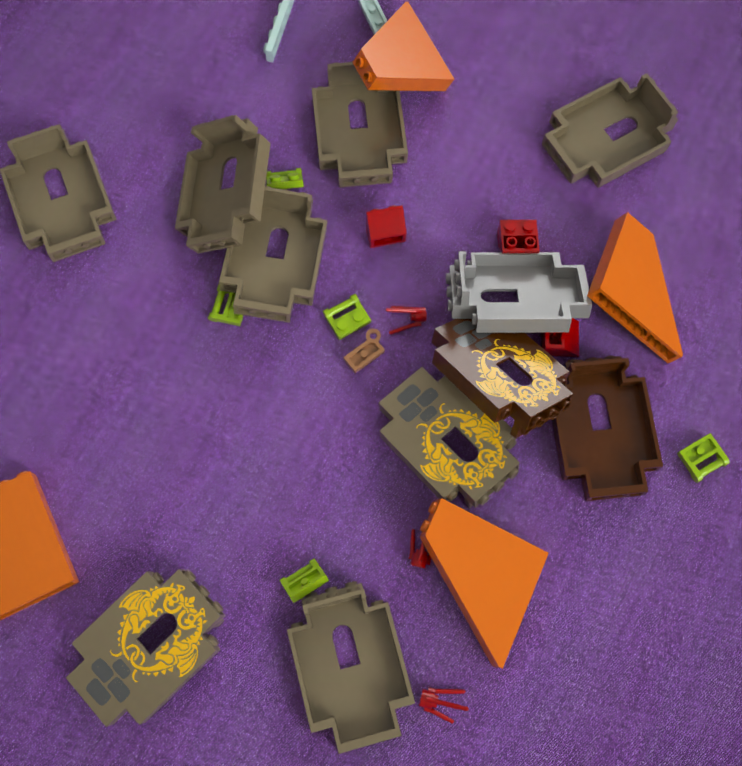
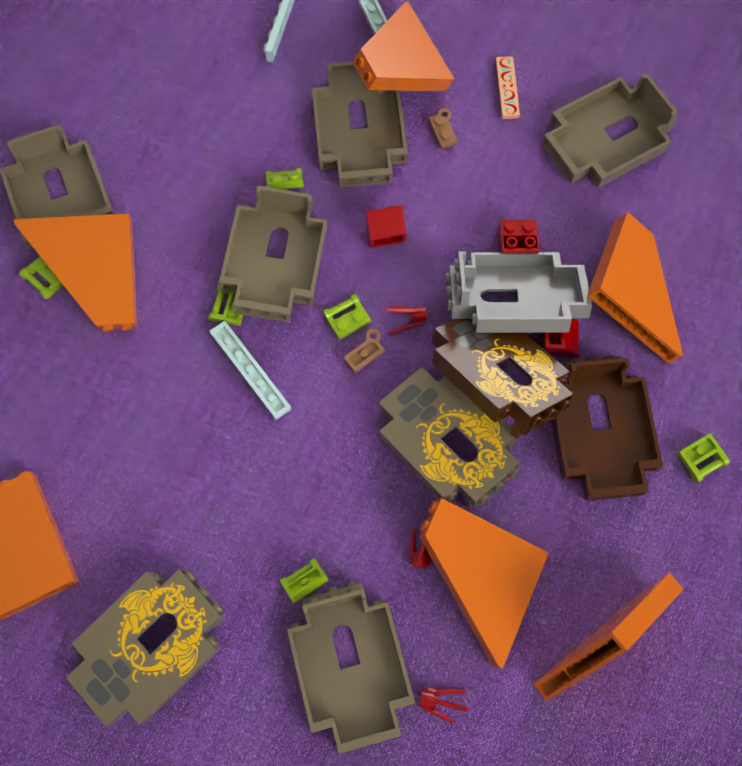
dark tan panel [175,115,271,254] -> none
none -> orange slope [13,213,137,332]
none -> lime plate [19,256,63,299]
none -> light aqua plate [209,321,291,420]
none -> medium nougat hinge [428,108,457,149]
none -> light nougat tile [495,57,520,119]
none -> orange slope [533,572,683,701]

